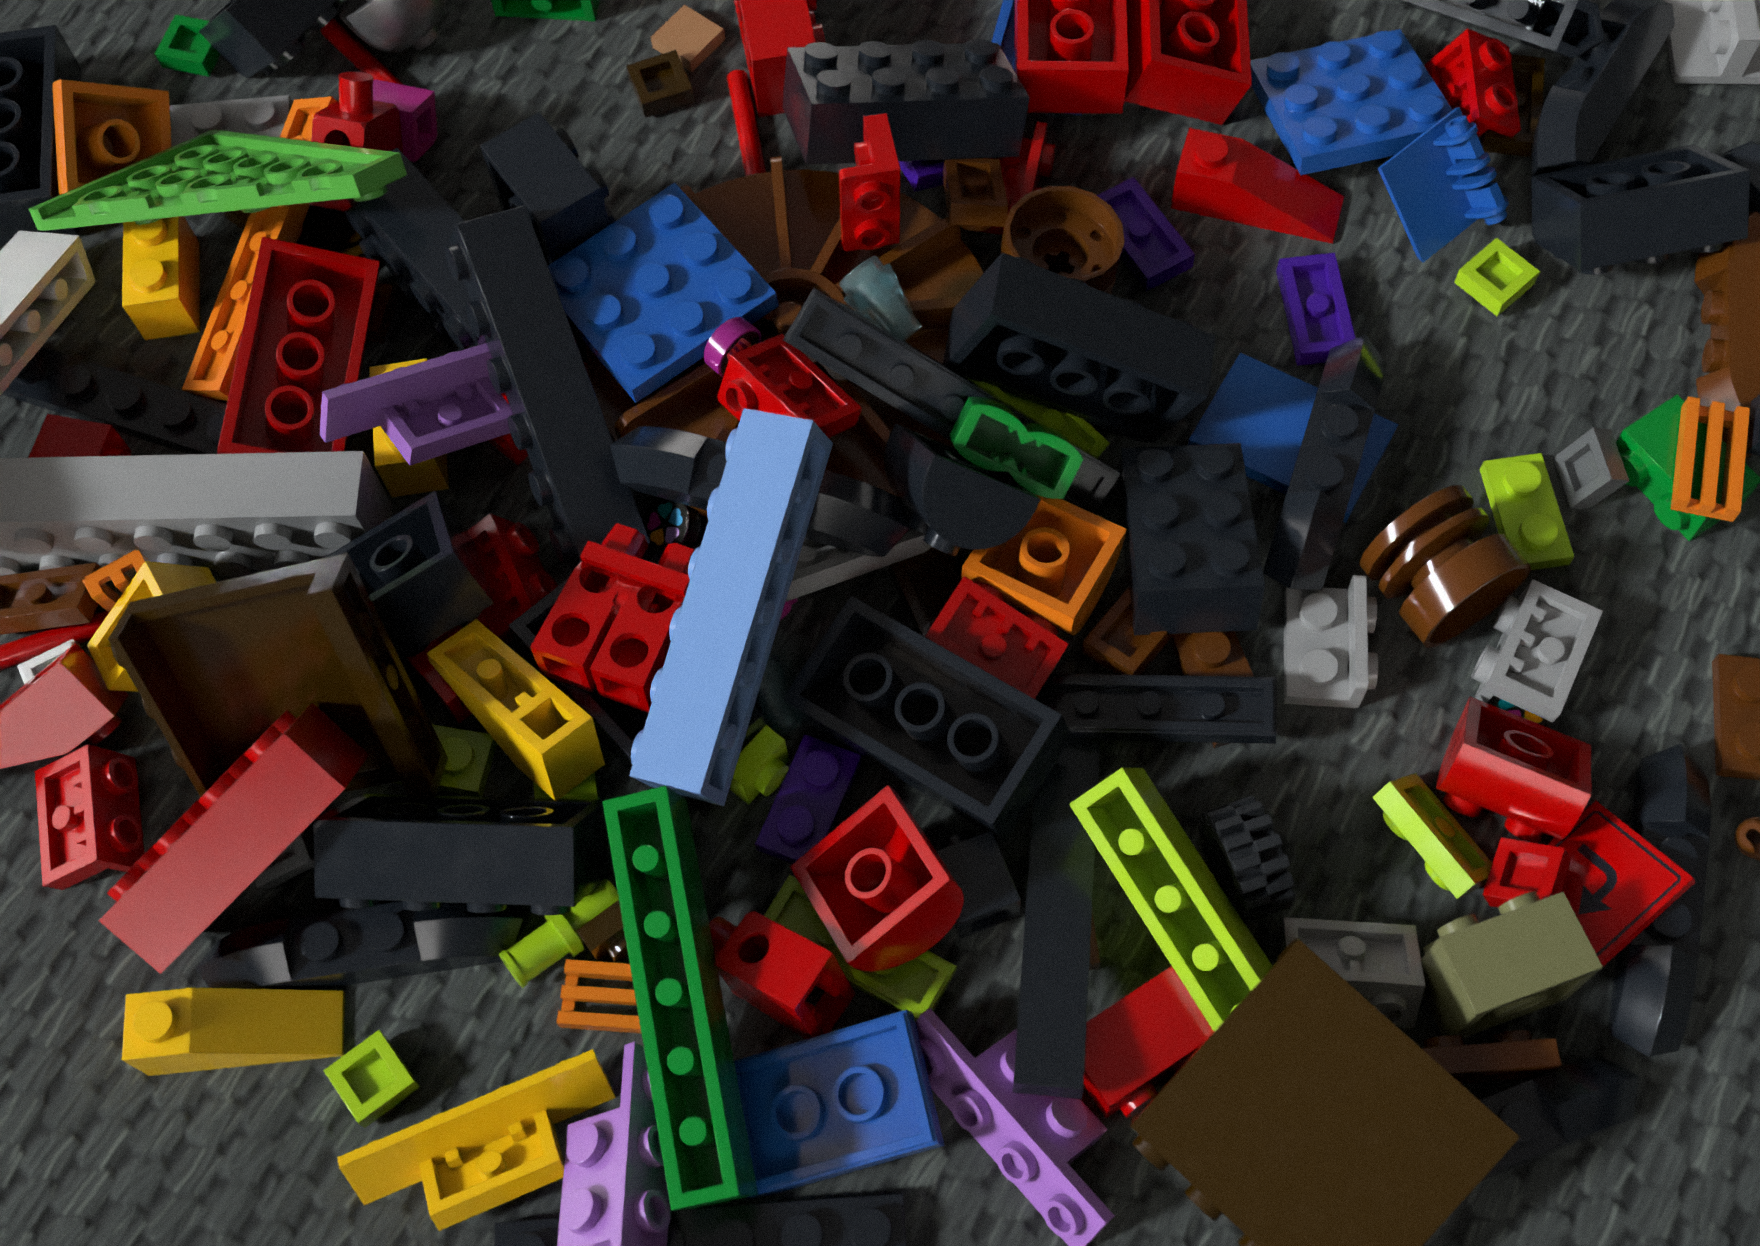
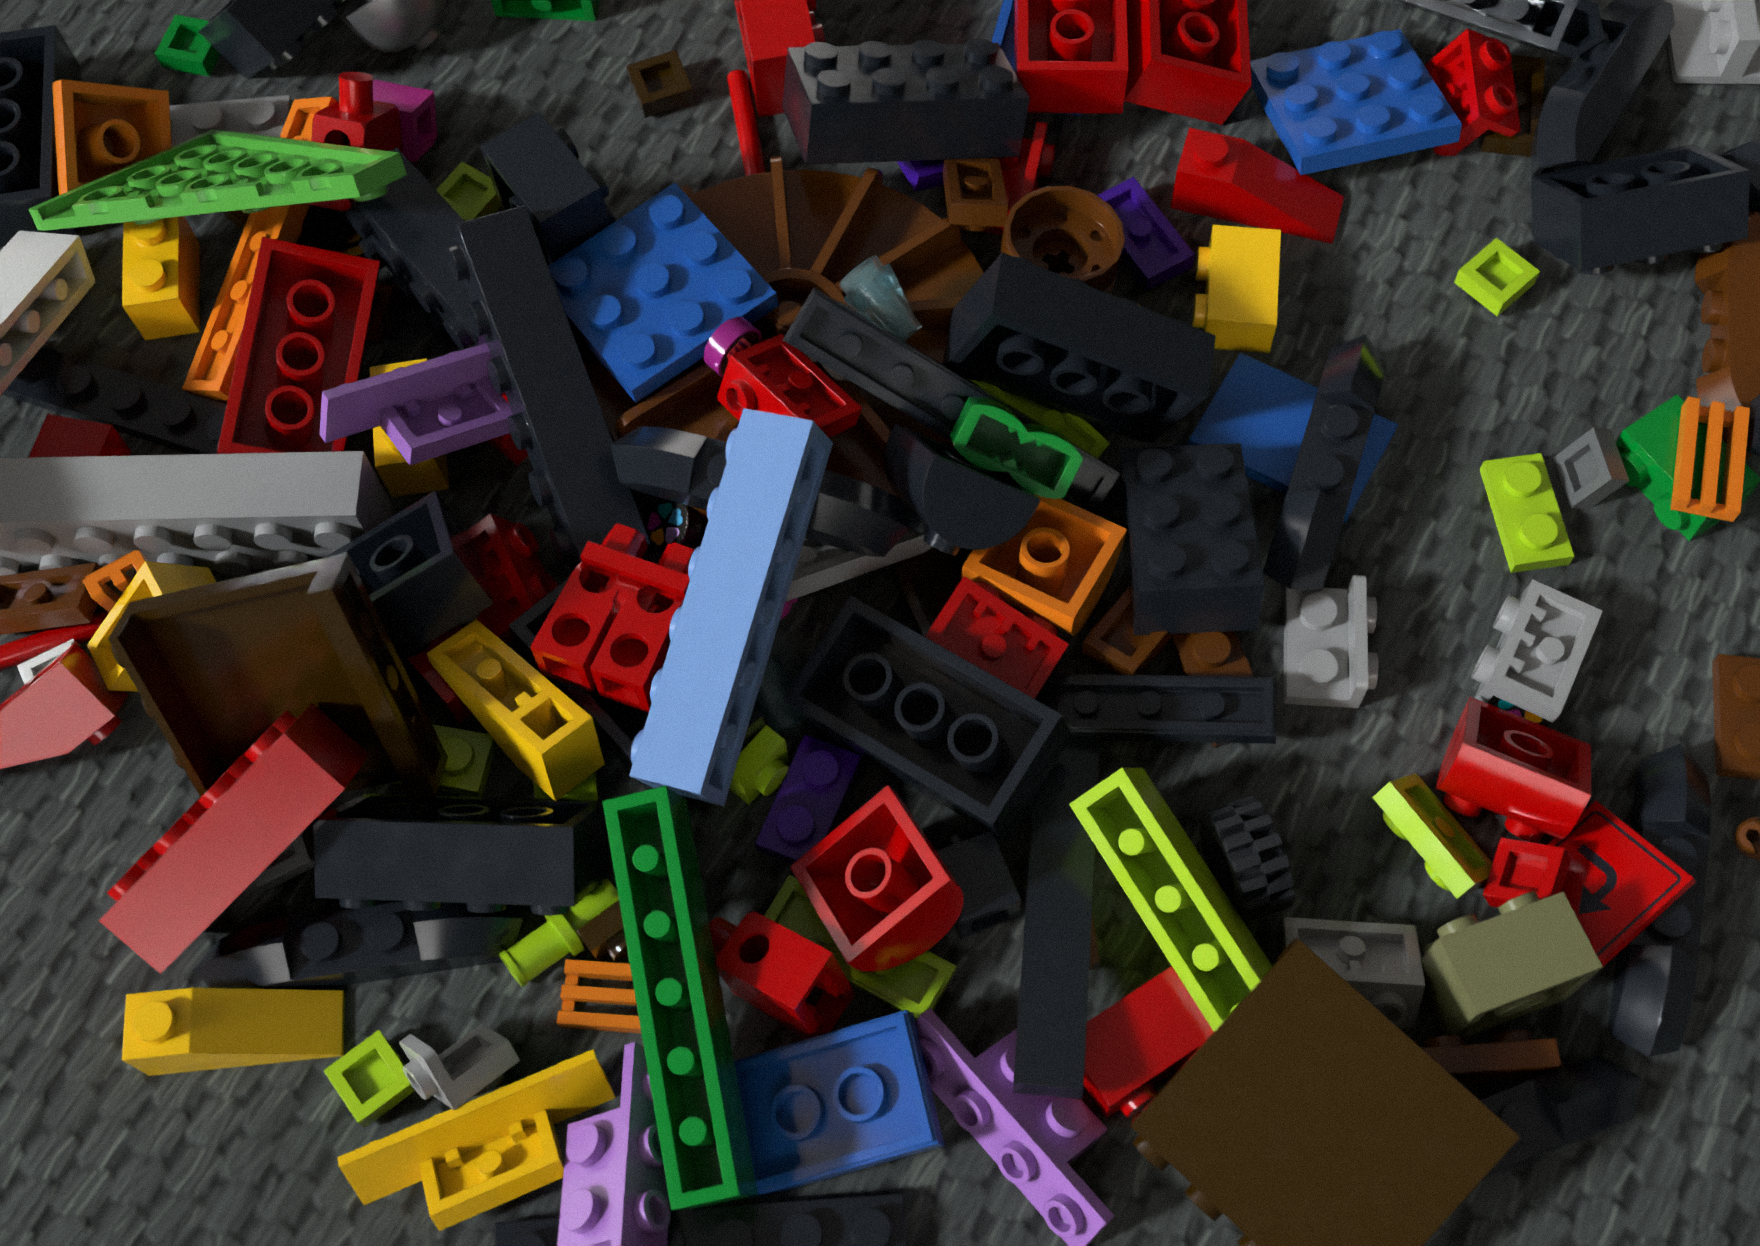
red bracket [35,744,144,890] -> none
red piece [320,18,404,85] -> none
medium nougat tile [651,5,725,72] -> none
red bracket [839,113,900,251] -> none
dark purple plate [1276,253,1355,366] -> none
reddish brown wheel [1359,485,1531,648] -> none
blue hinge [1378,107,1509,263] -> none
none -> light grey bracket [399,1024,520,1110]
none -> lime plate [436,162,501,221]
none -> yellow brick [1192,225,1281,353]

